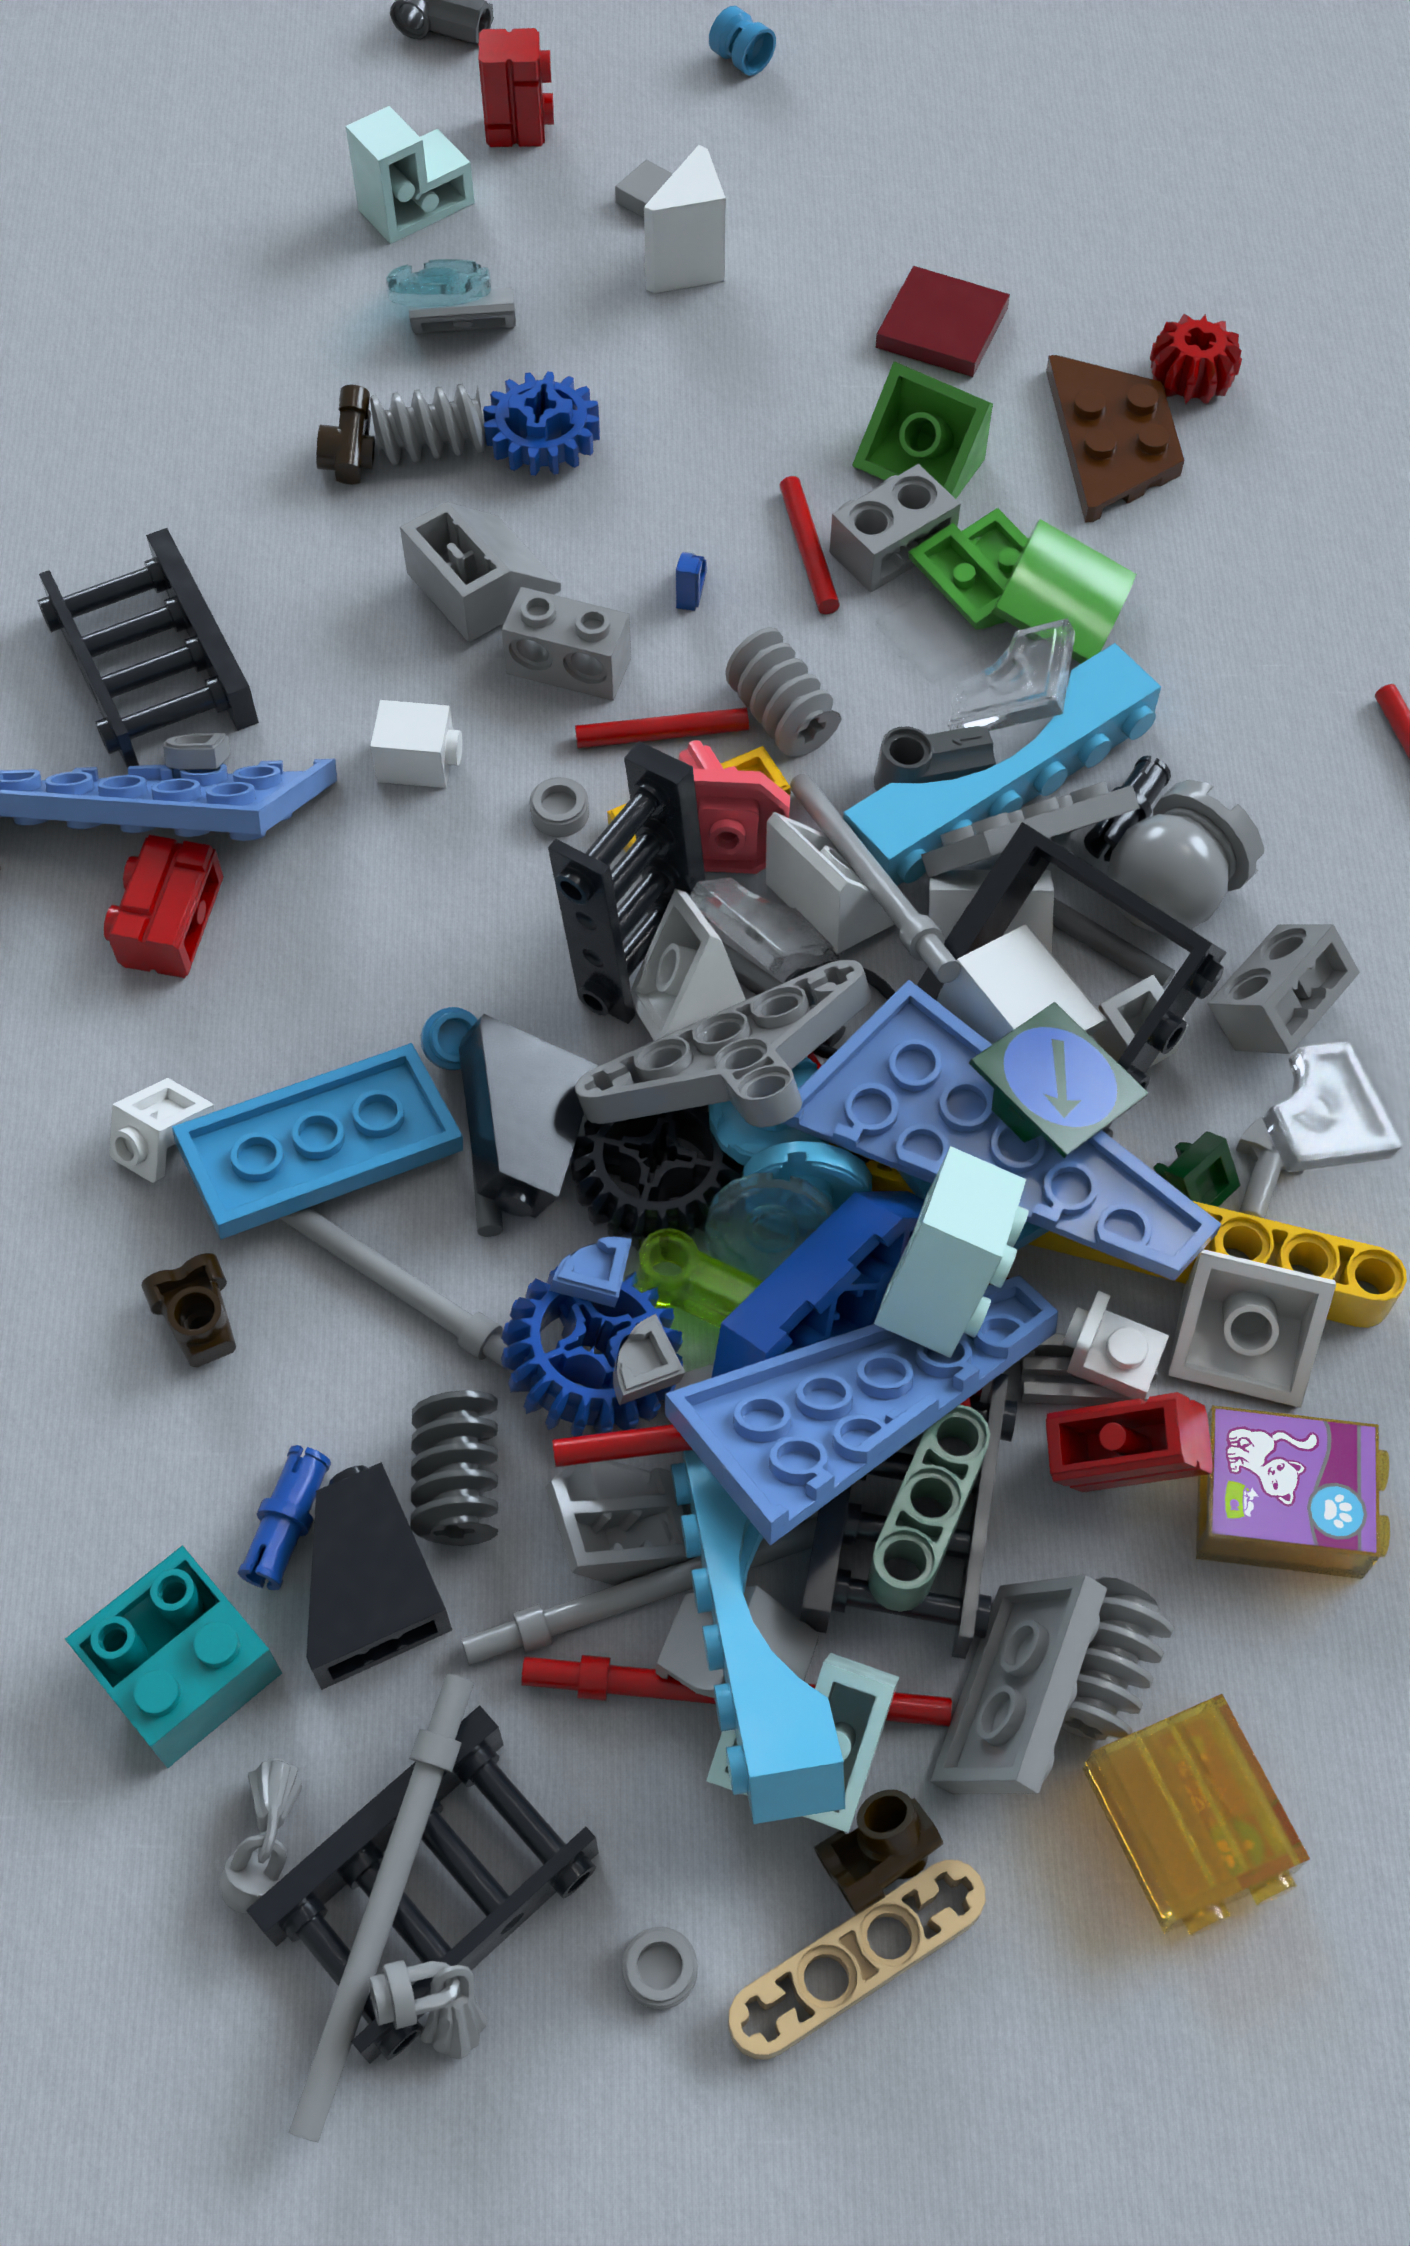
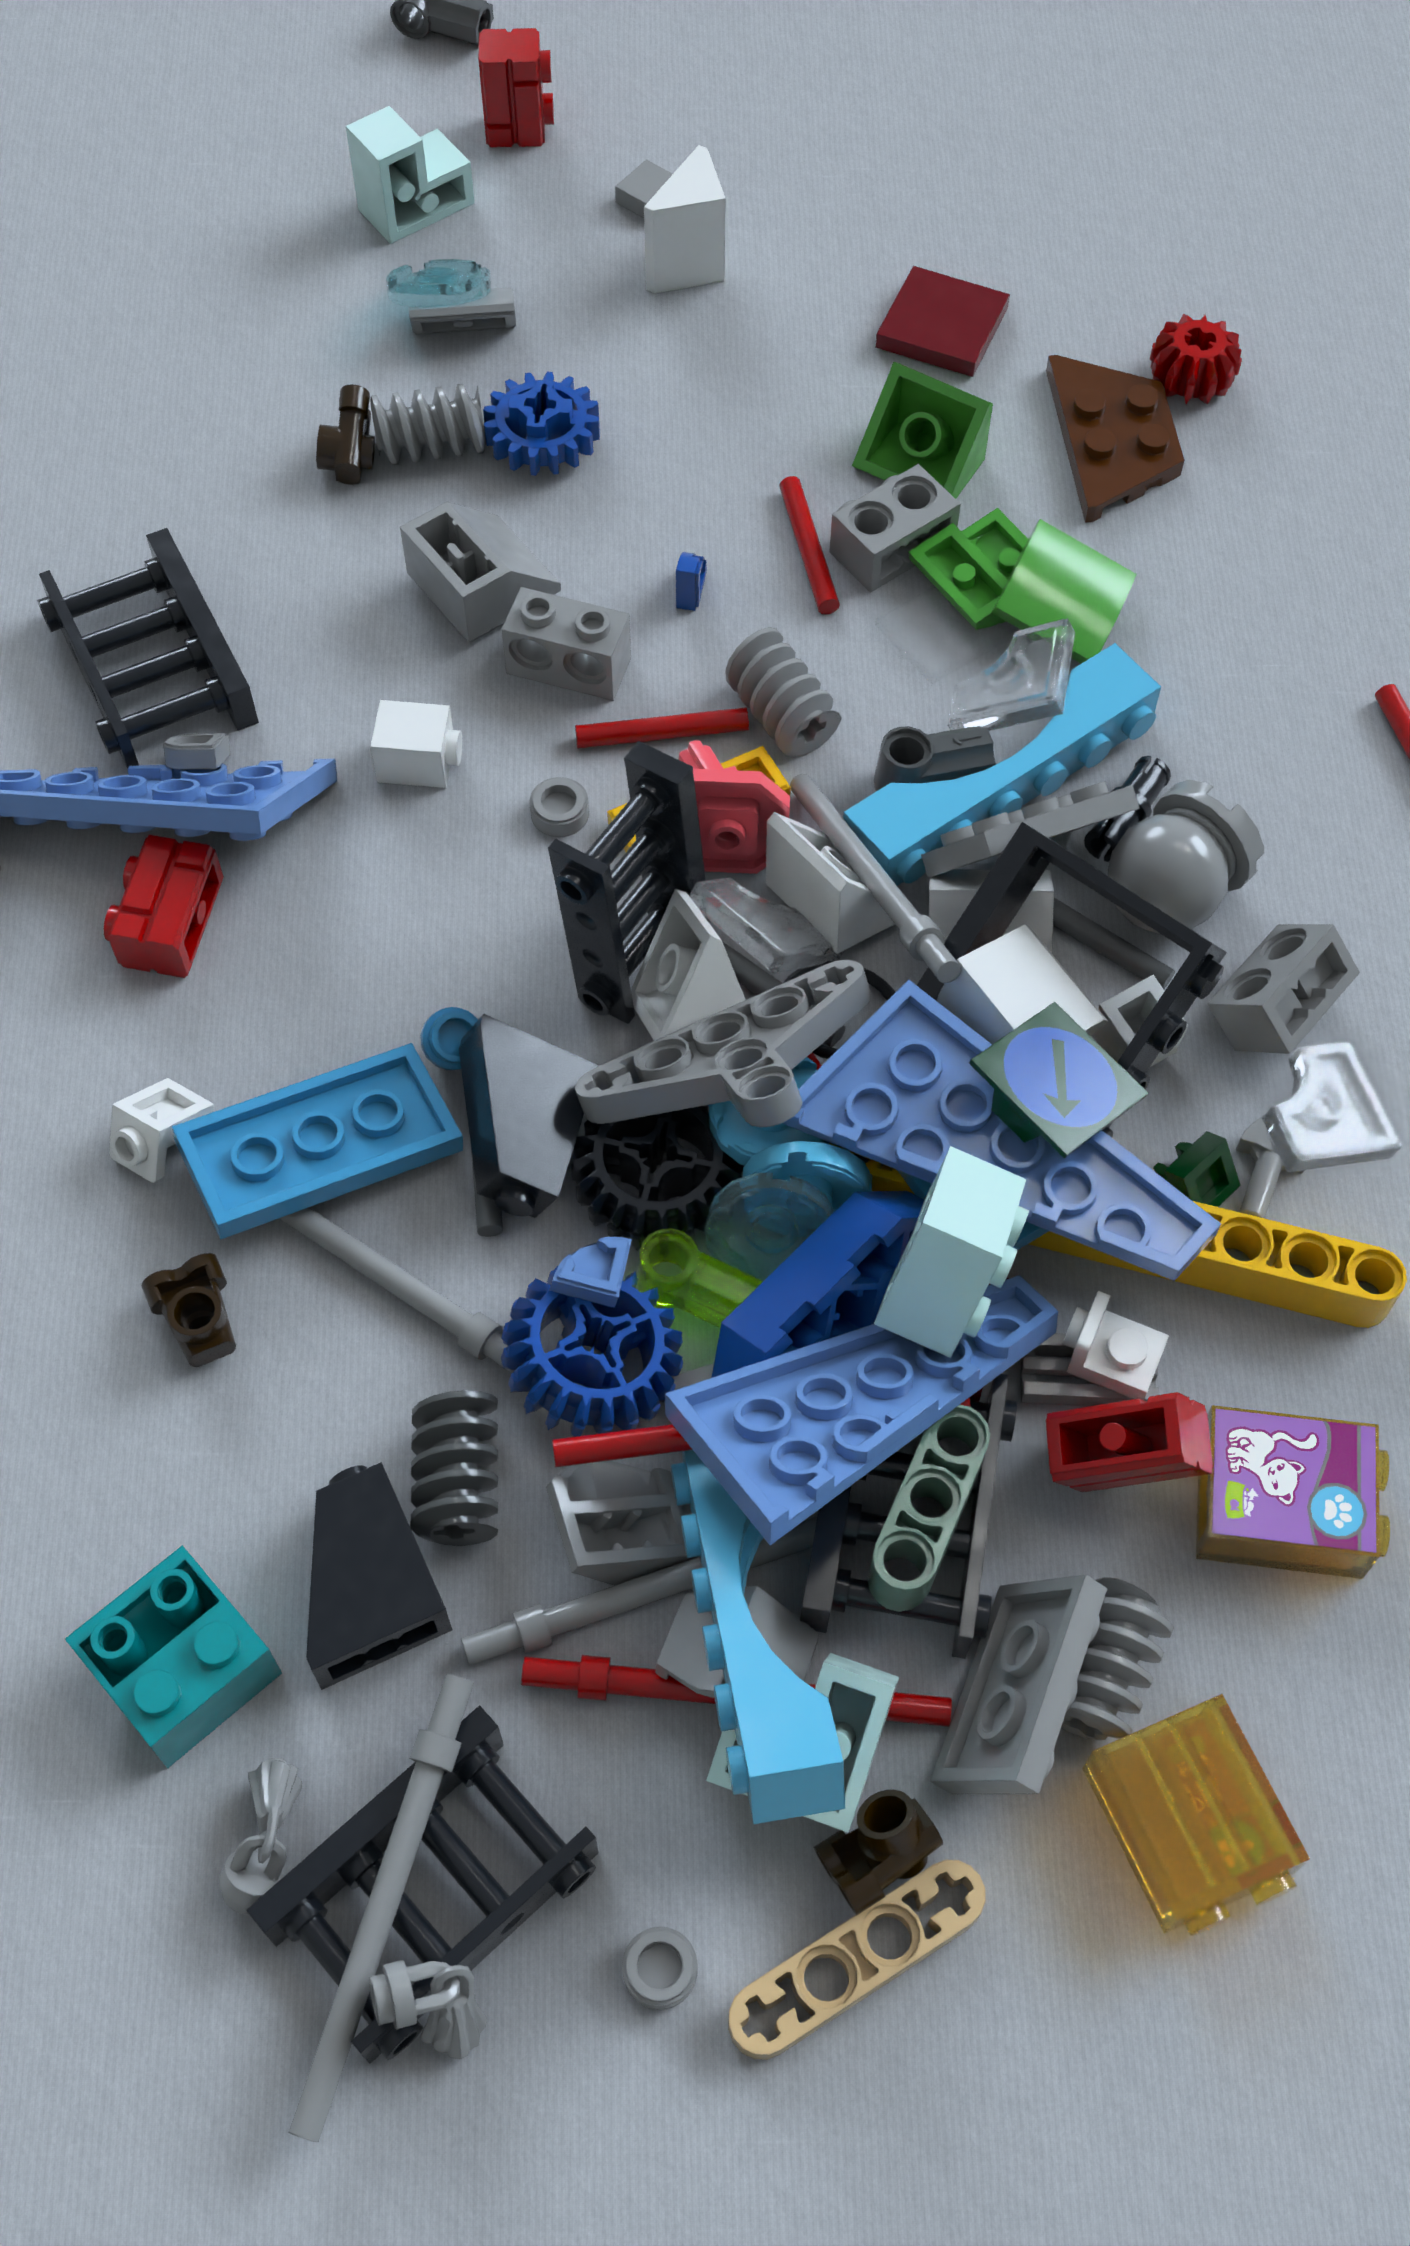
blue pin [237,1445,331,1590] -> none
light grey tile [613,1314,685,1405] -> none
dark azure wheel [709,6,776,76] -> none
white slope [1168,1249,1336,1408] -> none

